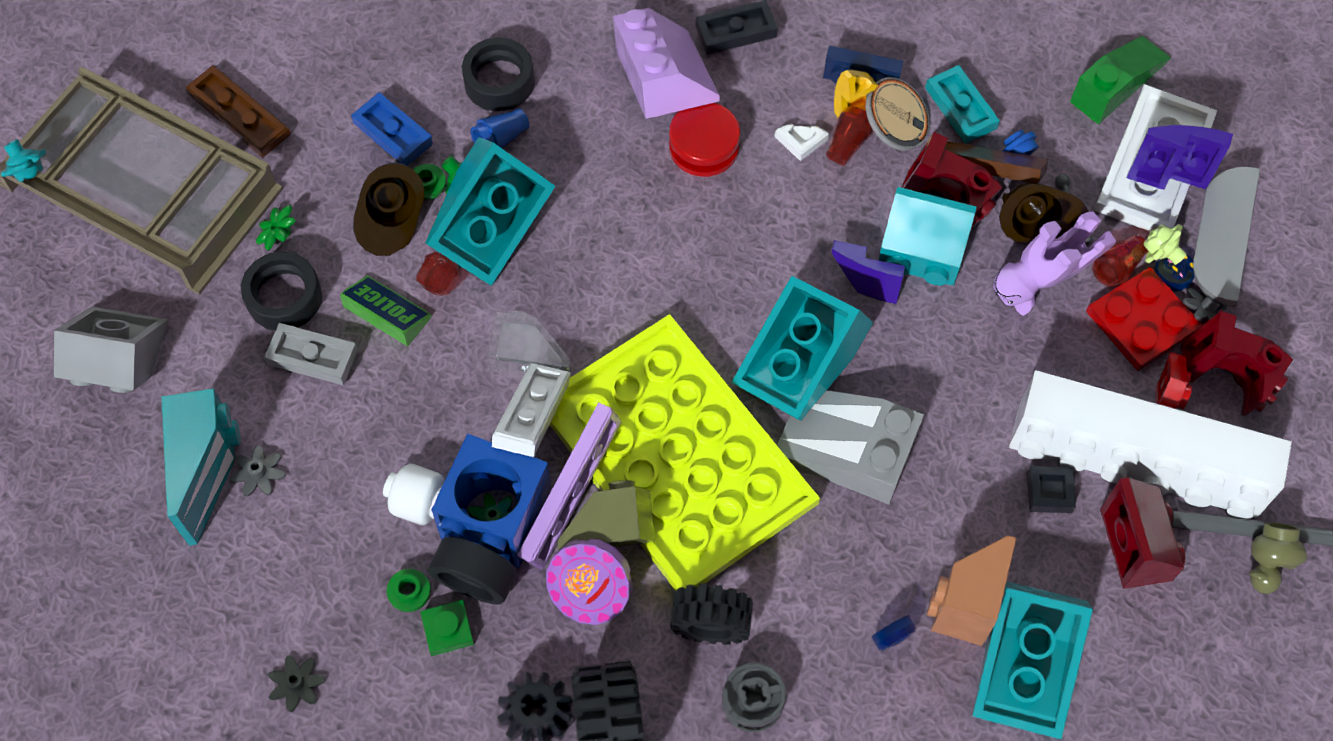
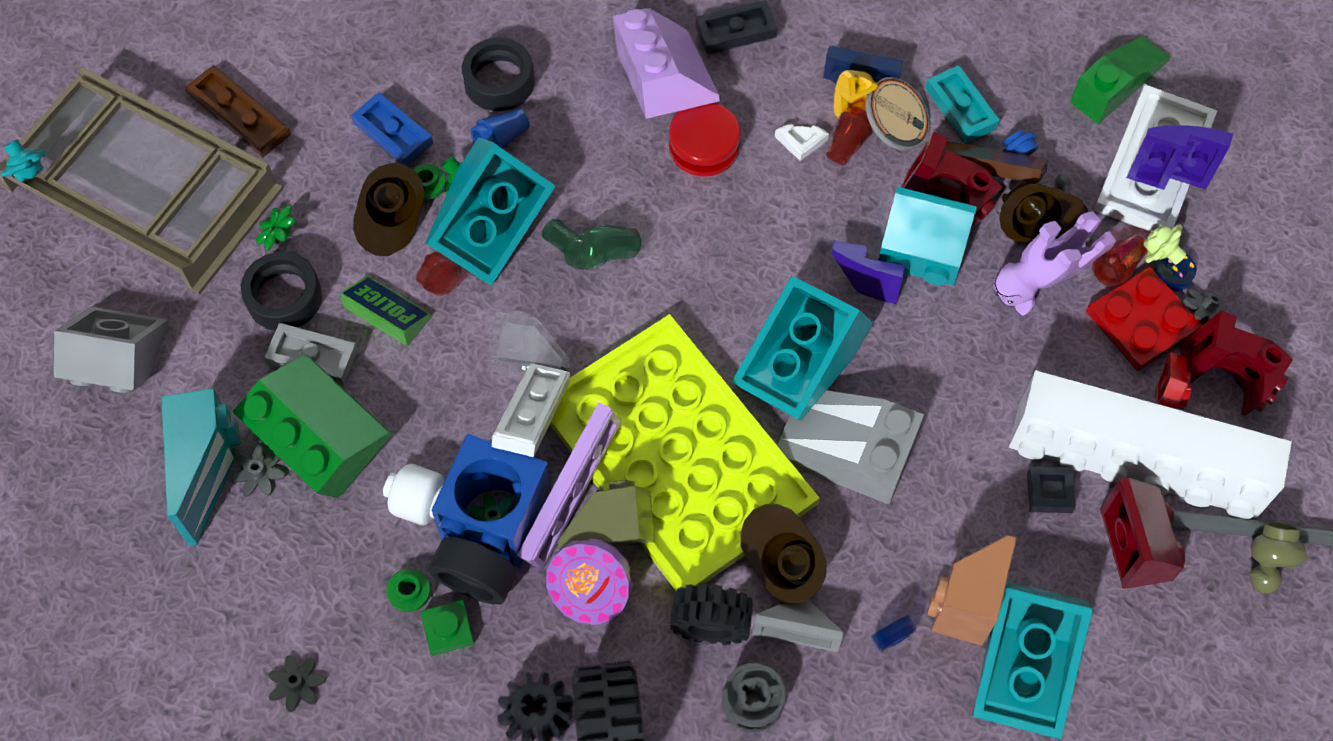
light grey brick [1193,167,1260,306] -> none
none -> green slope [232,355,392,498]
none -> clear green arm [542,218,641,270]
none -> dark brown piece [740,504,827,603]
none -> light grey slope [752,600,843,652]

